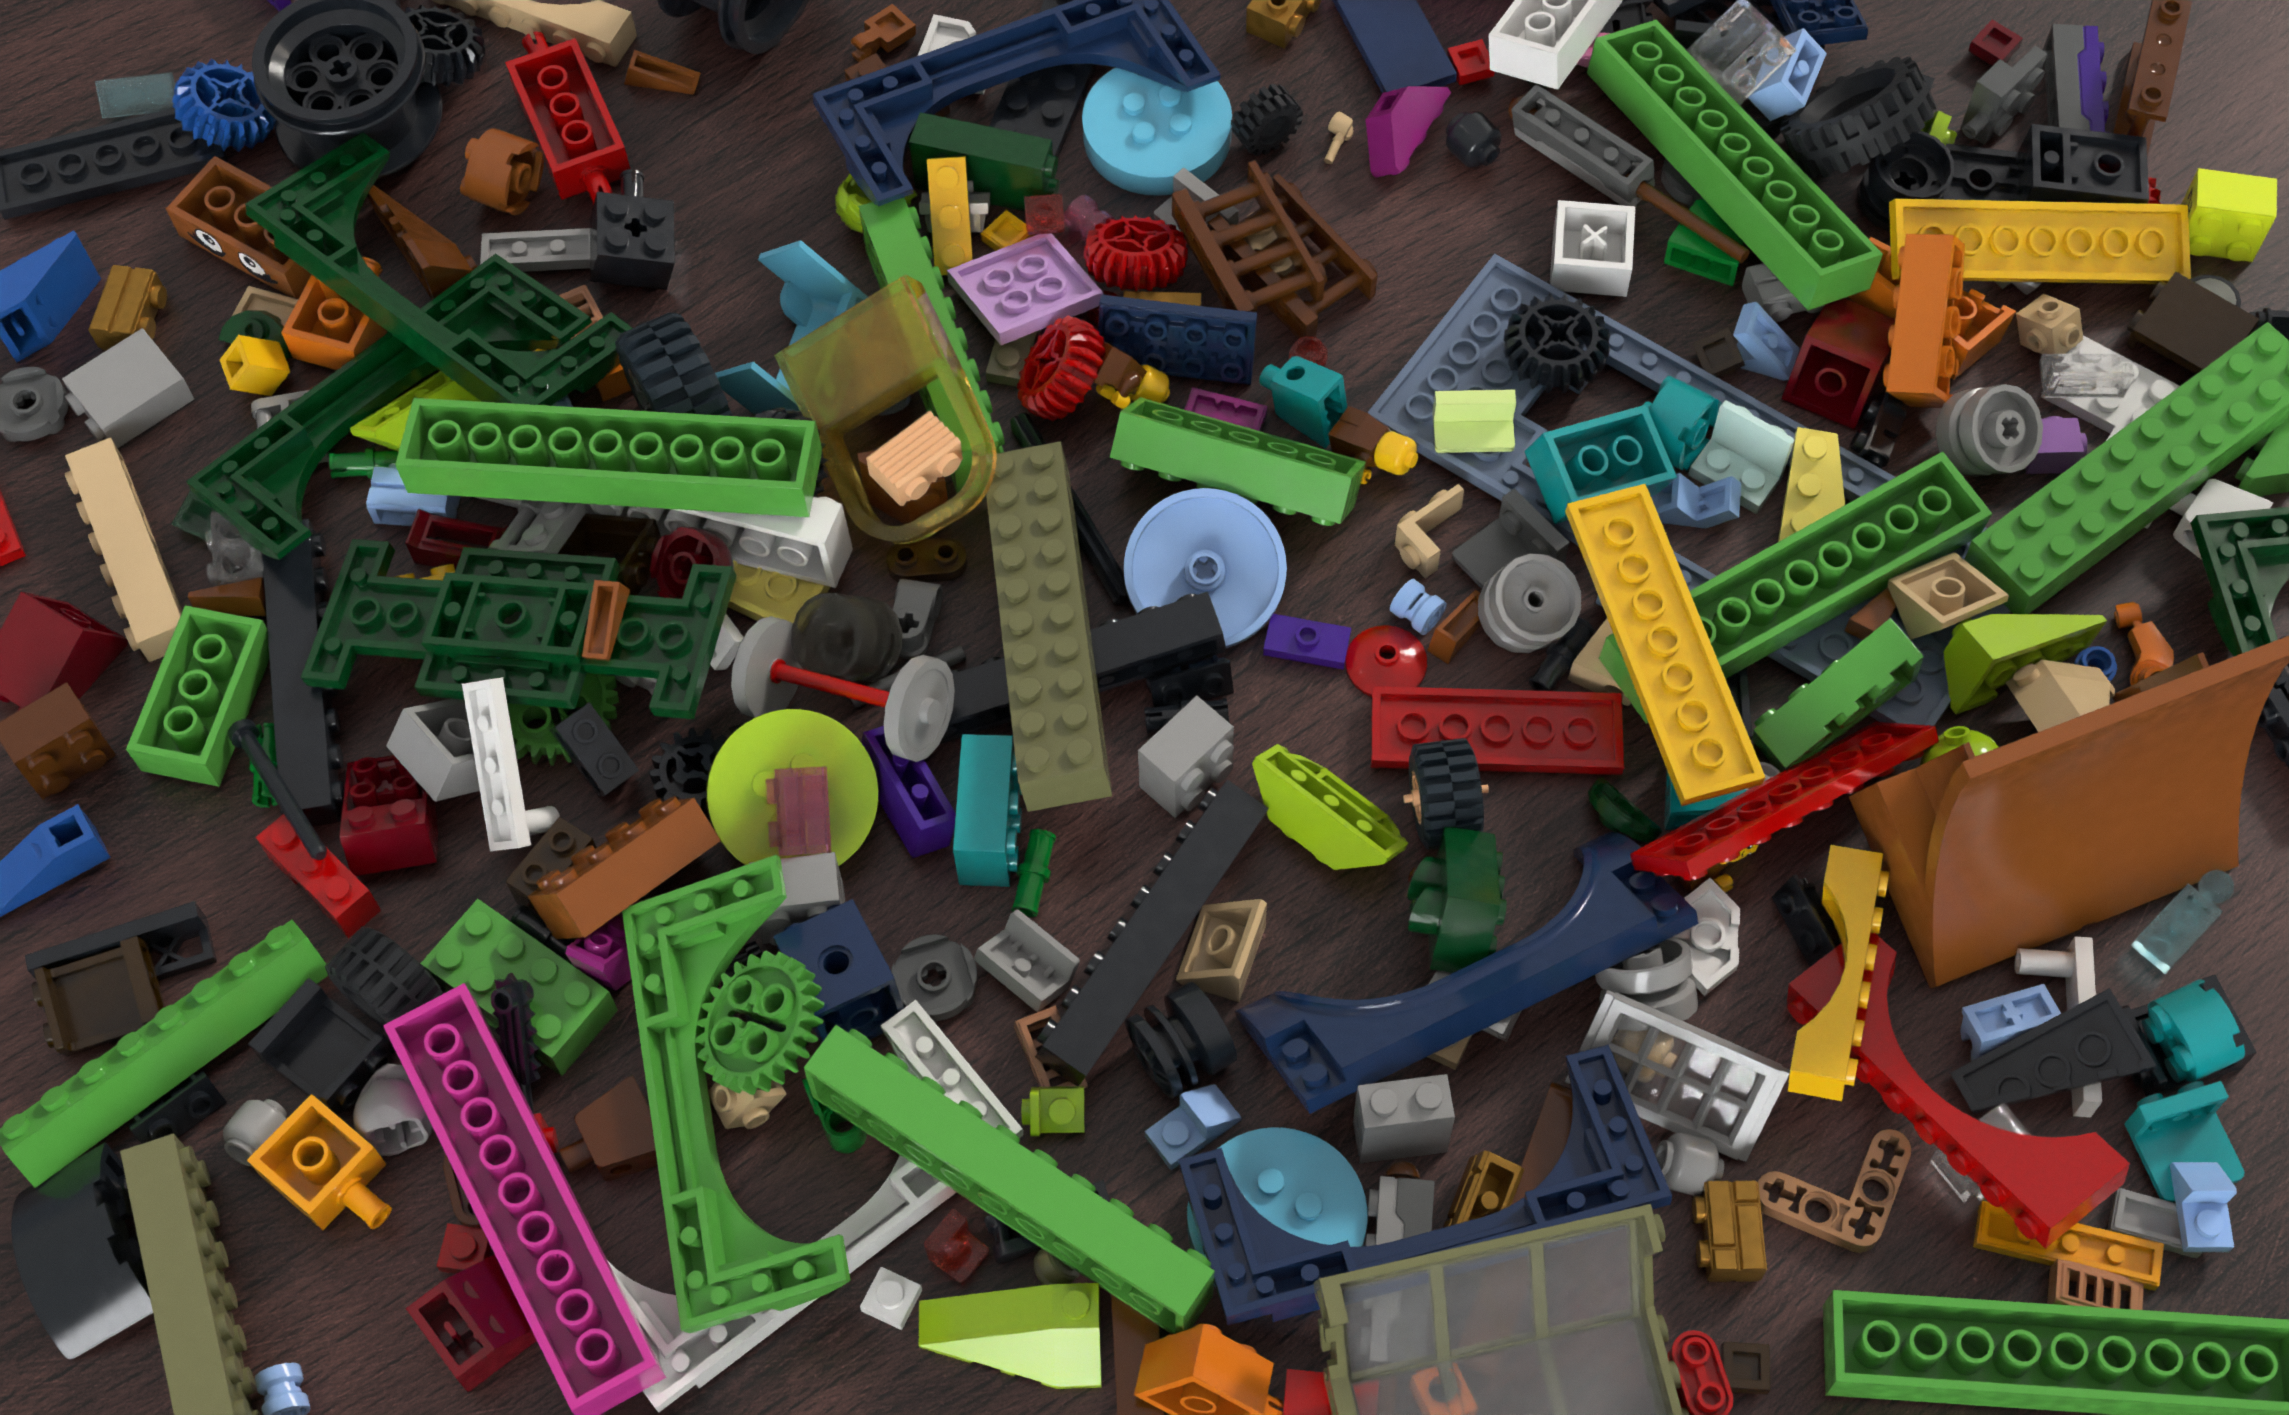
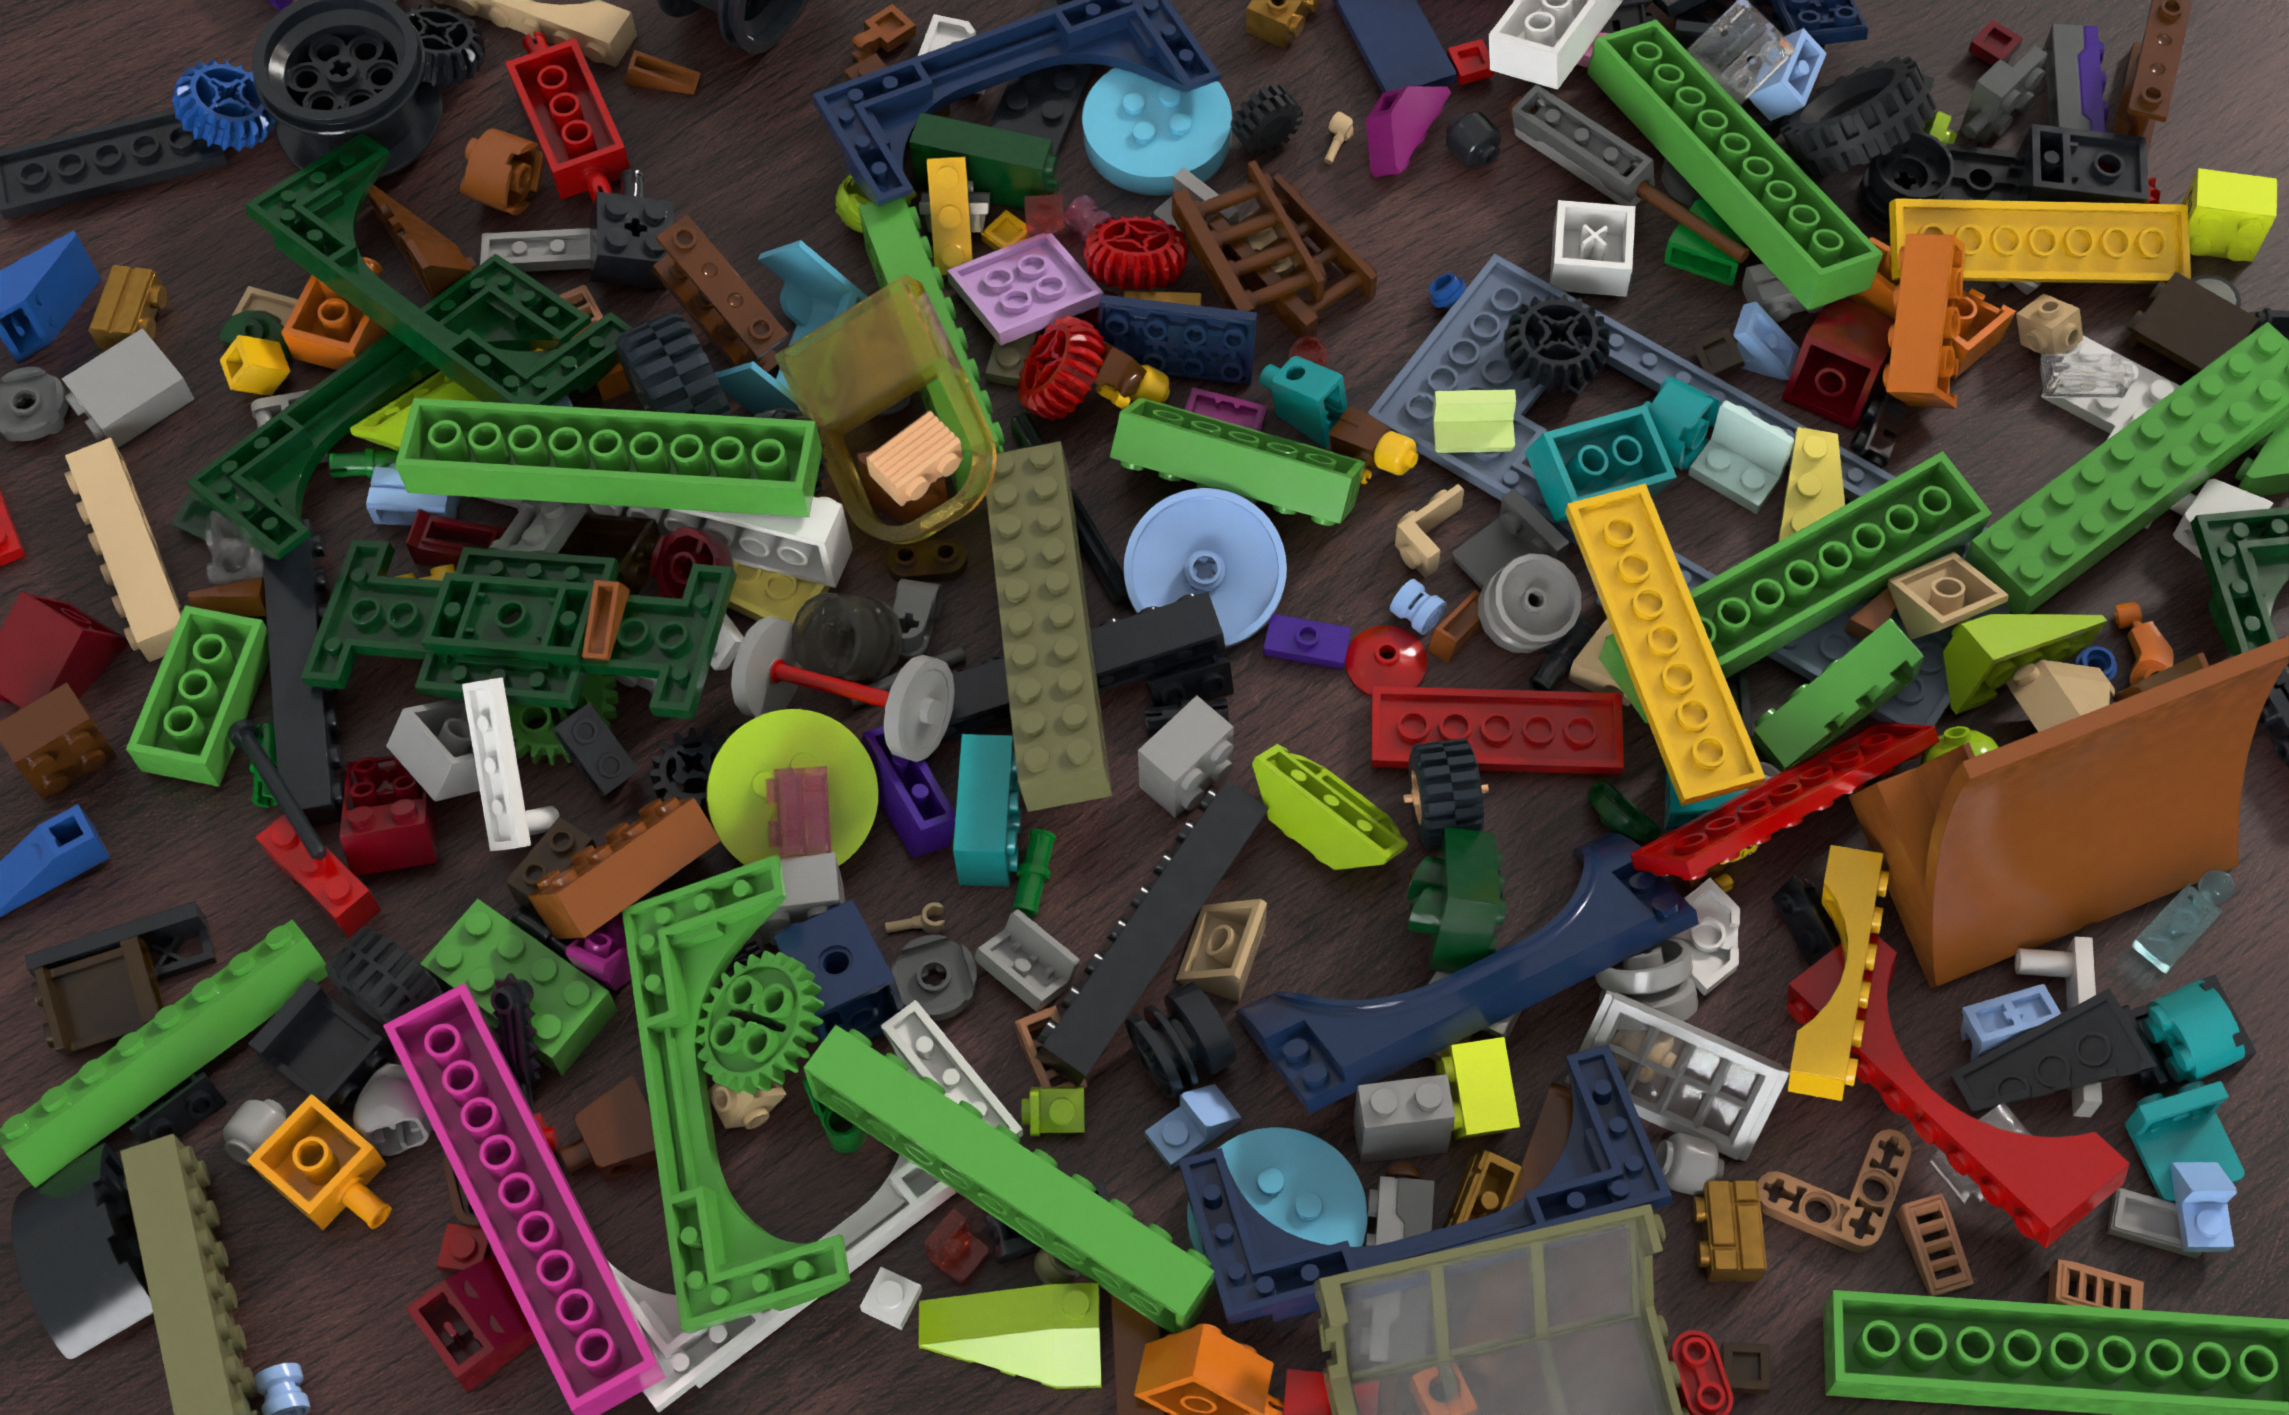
clear light blue plate [95,72,175,119] -> none
dark orange brick [166,156,311,299] -> none
light blue slope [1651,473,1741,528] -> none
light grey wheel [1936,384,2043,477] -> none
light orange tile [1973,1201,2164,1291] -> none
medium lavender brick [2025,416,2087,474] -> none
none -> reddish brown fence [652,214,789,374]
none -> tan hand [885,902,945,935]
none -> blue plate [1428,273,1466,308]
none -> neon yellow brick [1435,1037,1520,1140]
none -> nougat slope [1895,1193,1974,1297]

